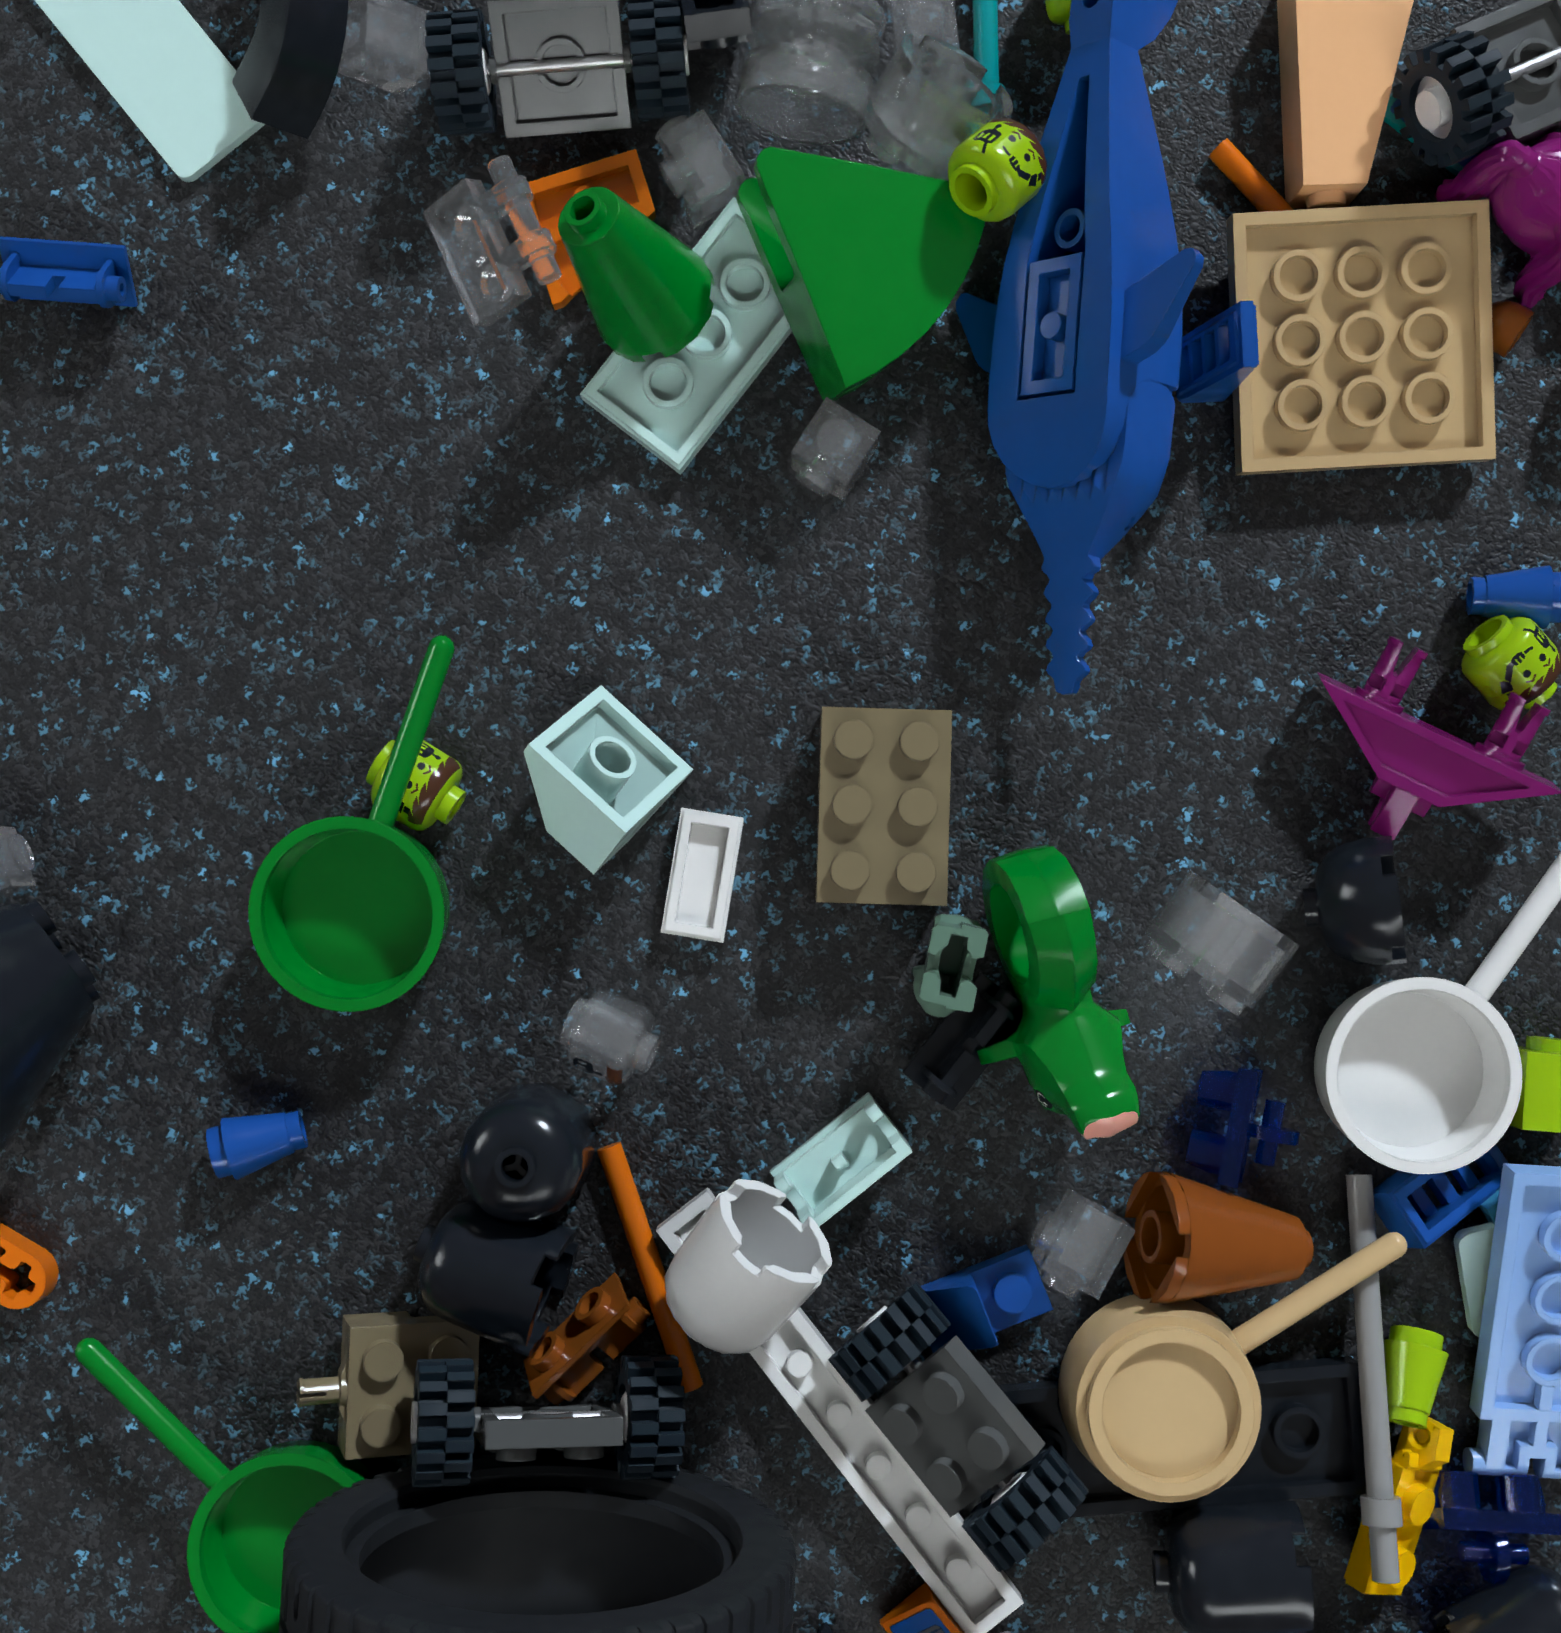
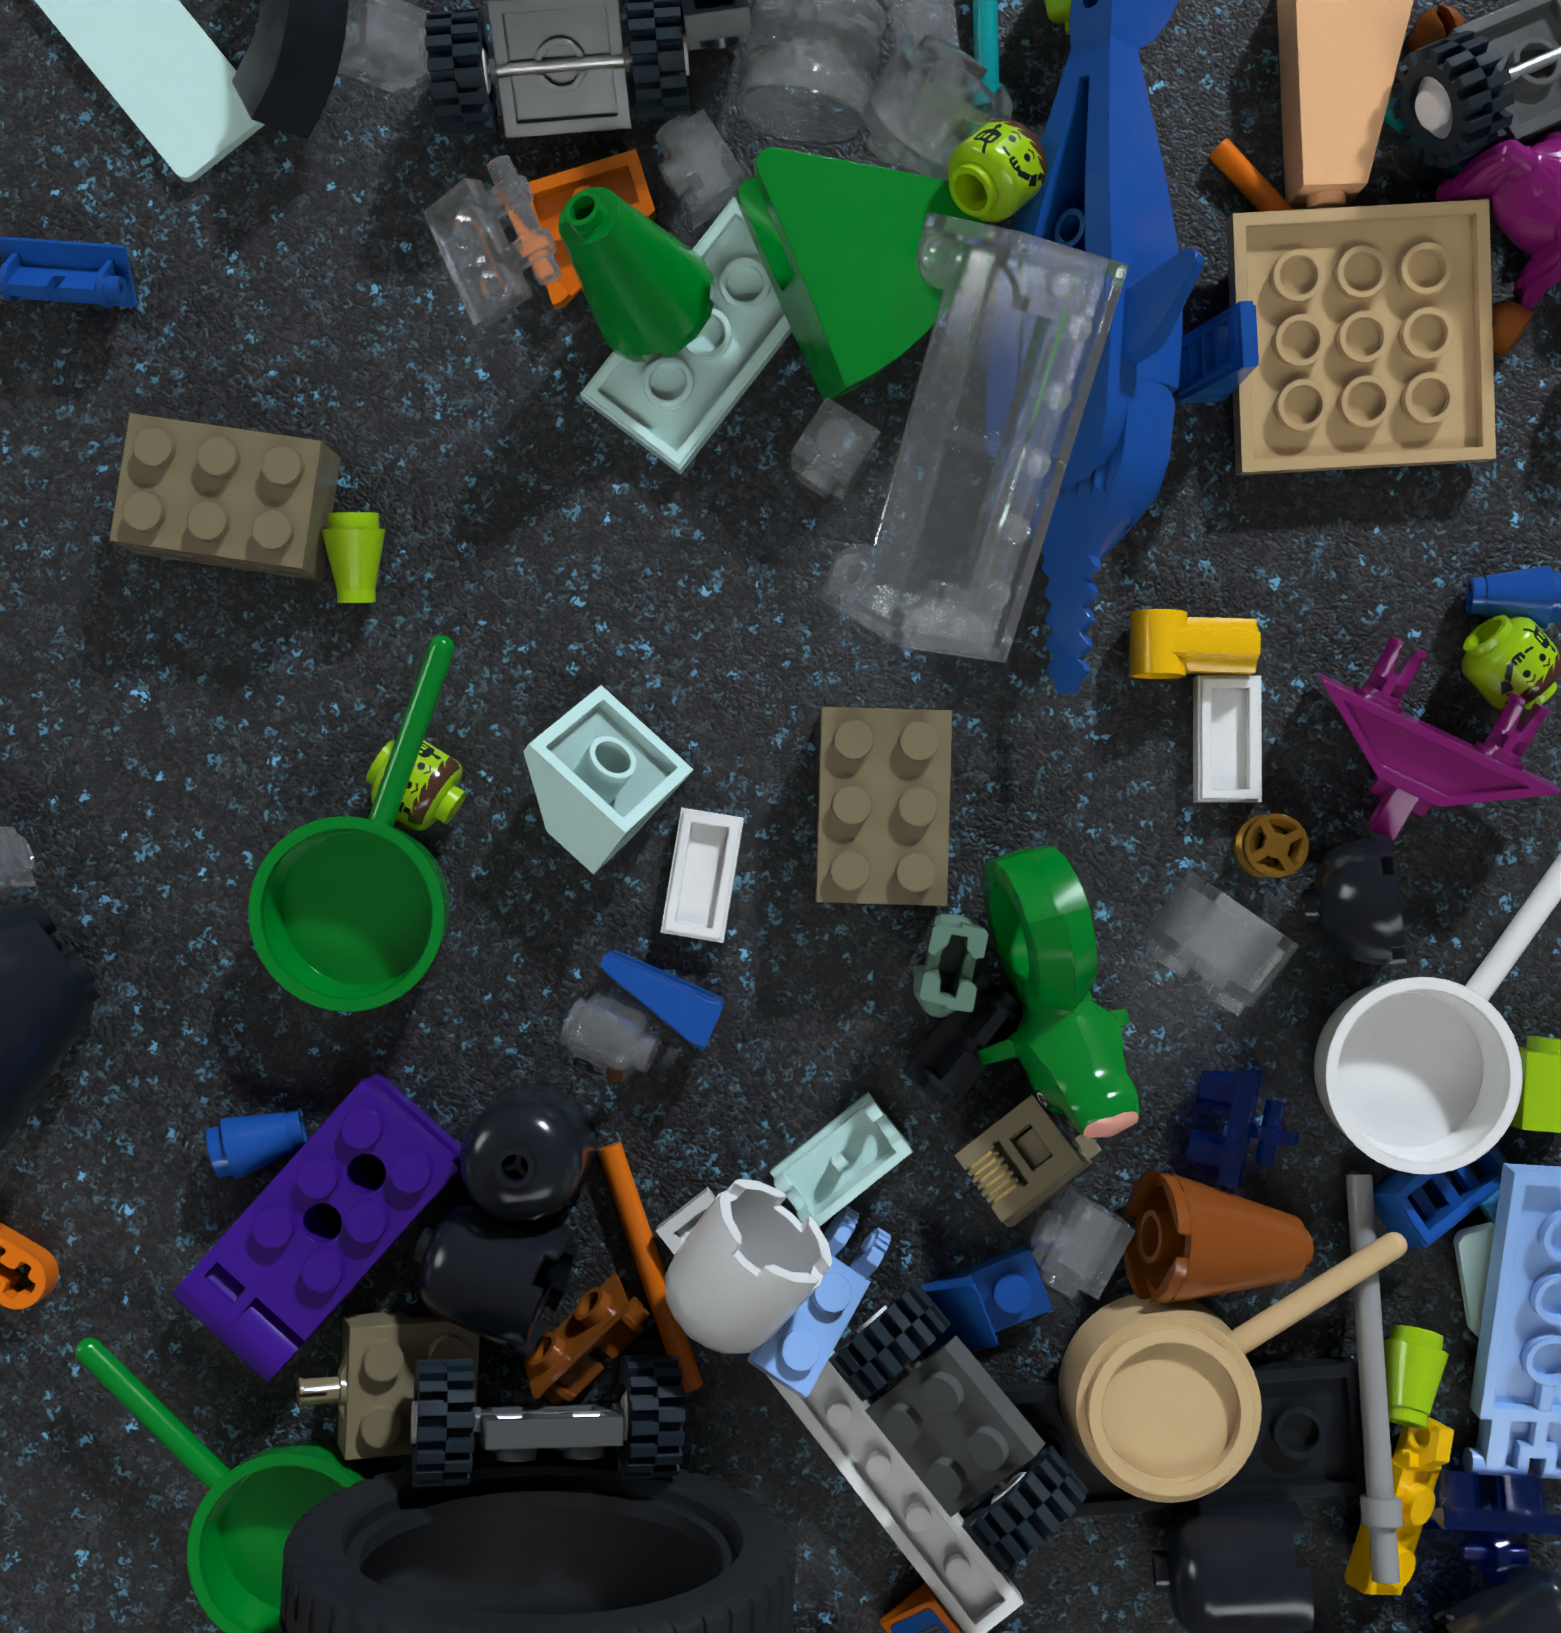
none -> dark tan brick [109,413,341,581]
none -> dark purple hinge [172,1072,461,1383]
none -> lime cone [321,512,386,603]
none -> blue slope [599,949,726,1051]
none -> light blue hinge [747,1206,891,1398]
none -> clear windscreen [821,212,1129,663]
none -> dark tan piece [954,1094,1103,1227]
none -> yellow piece [1129,609,1261,679]
none -> white tile [1193,675,1262,803]
none -> pearl gold wheel [1232,814,1309,878]
none -> dark orange hinge [1408,5,1465,52]

